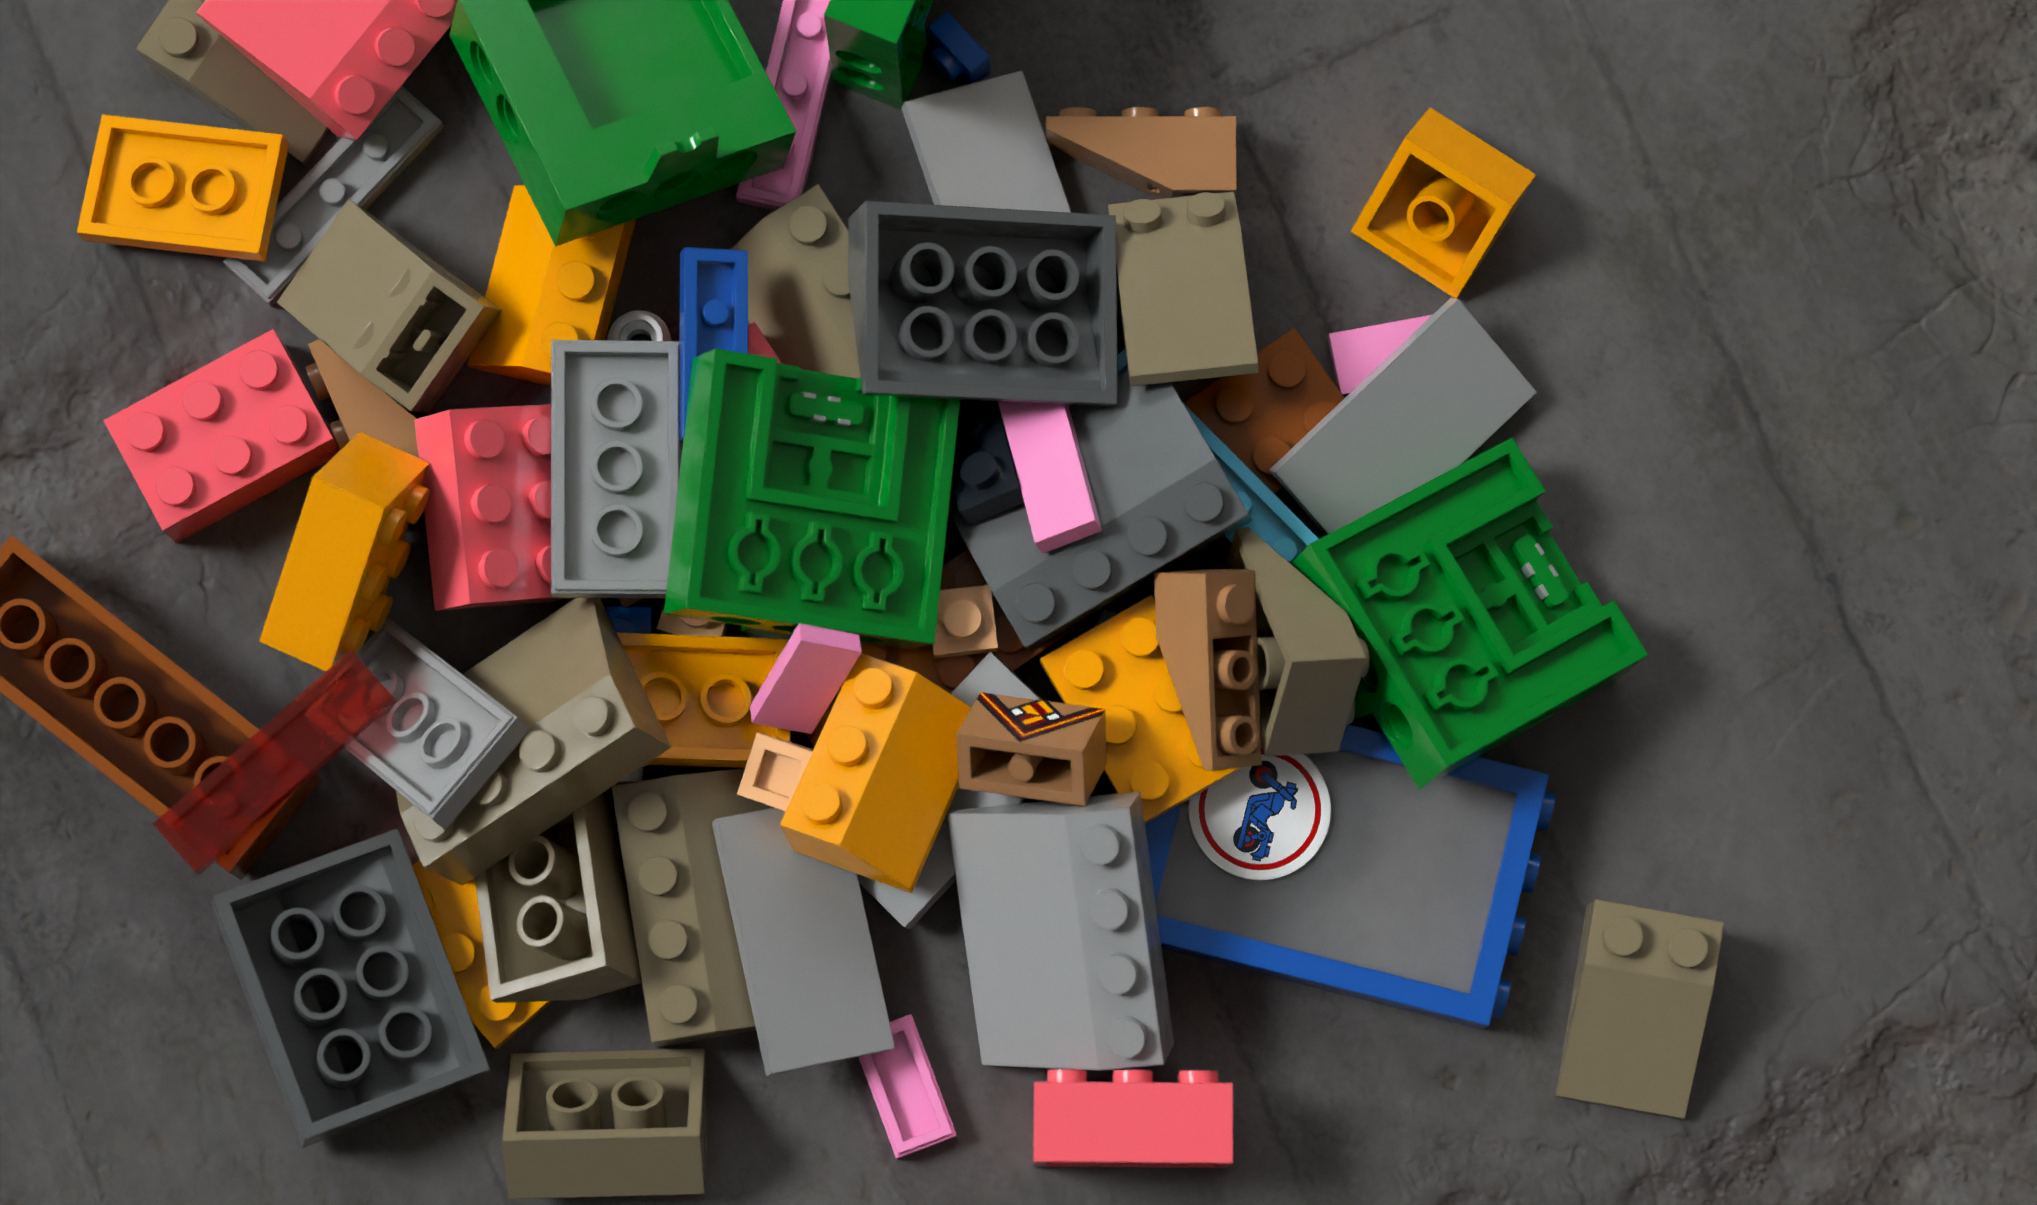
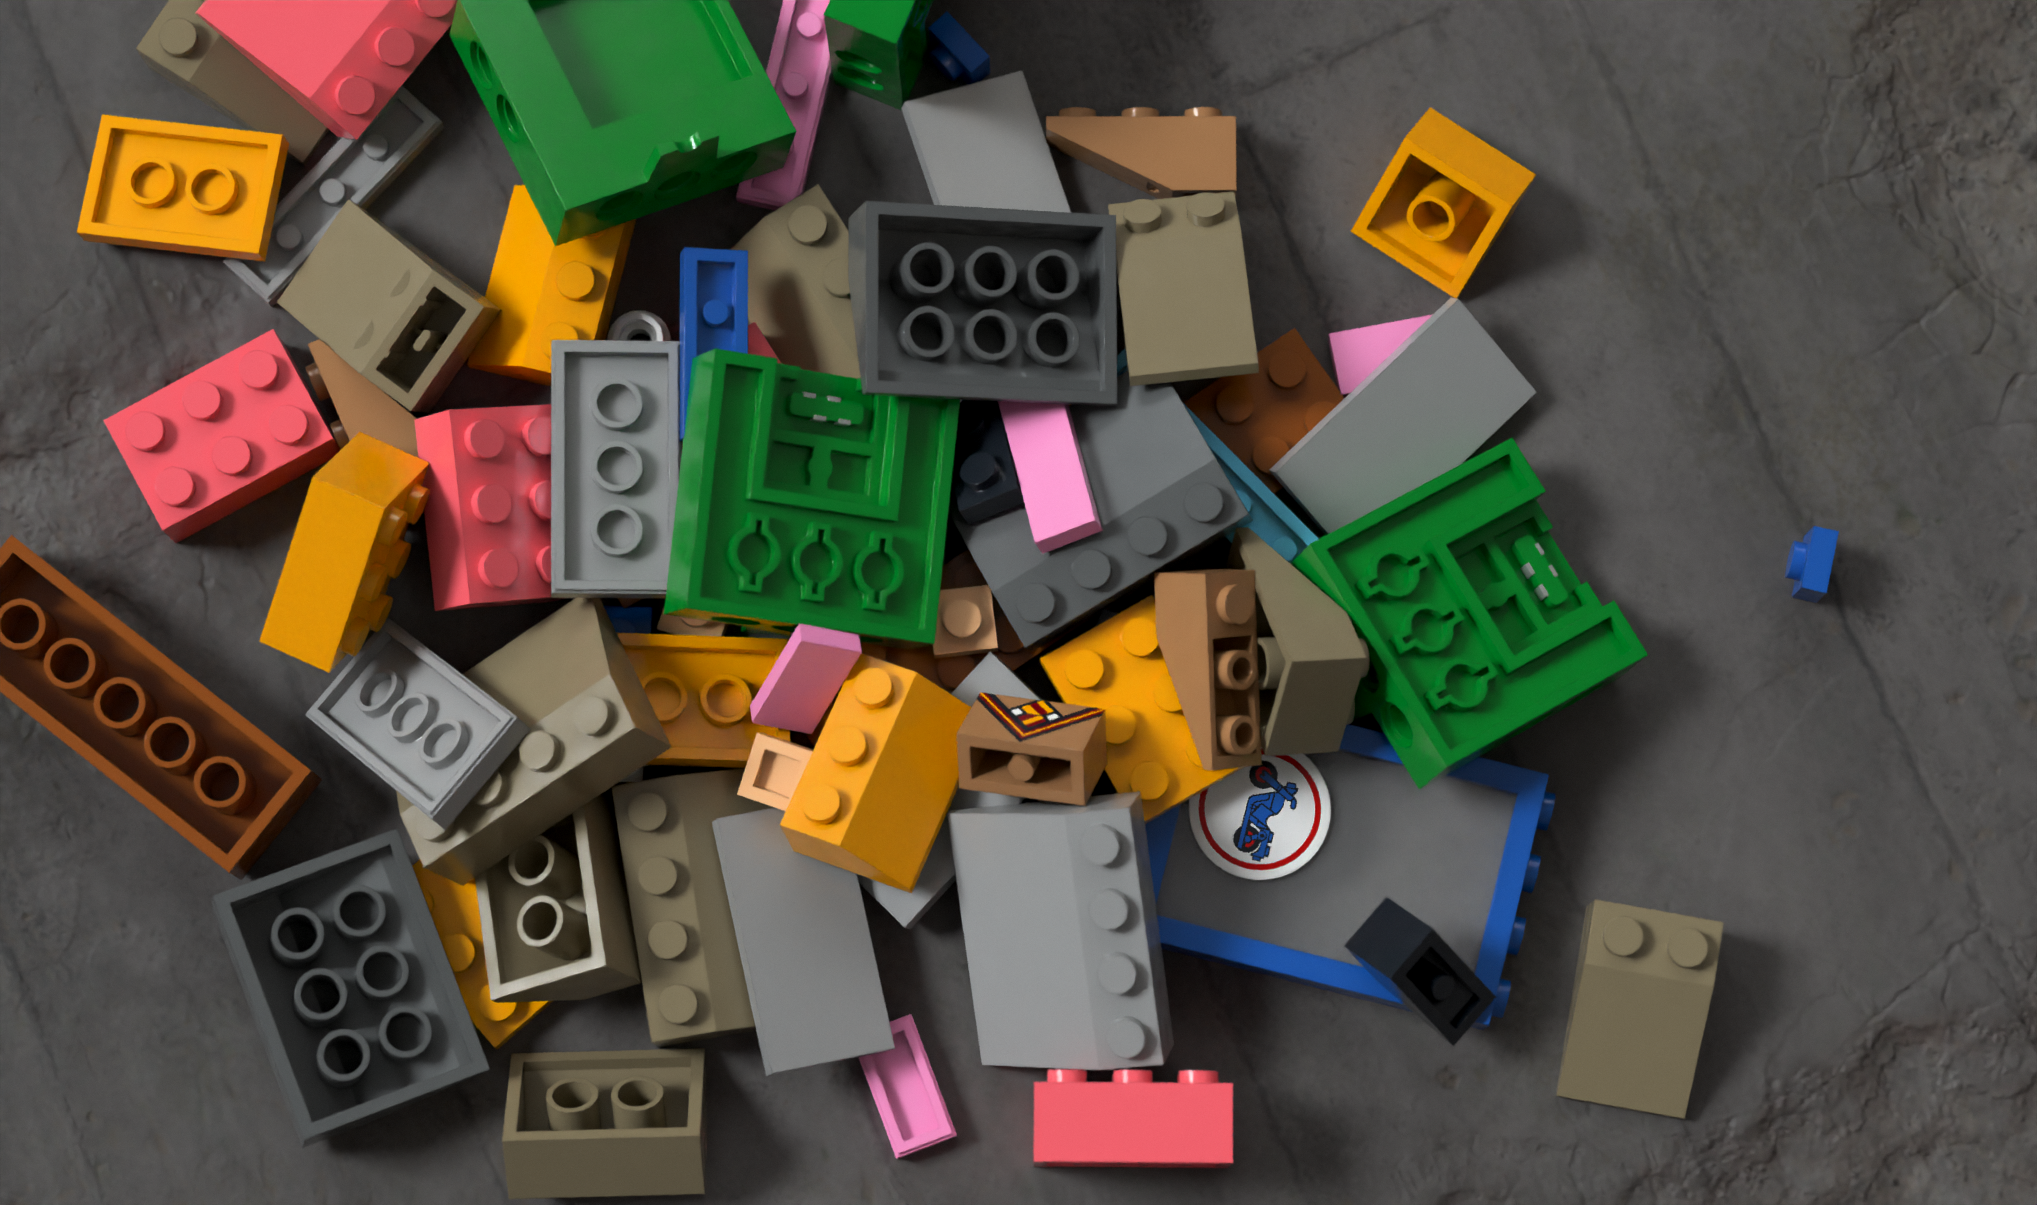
clear red plate [153,650,397,875] -> none
none -> black slope [1344,897,1496,1046]
none -> blue plate [1785,526,1839,603]

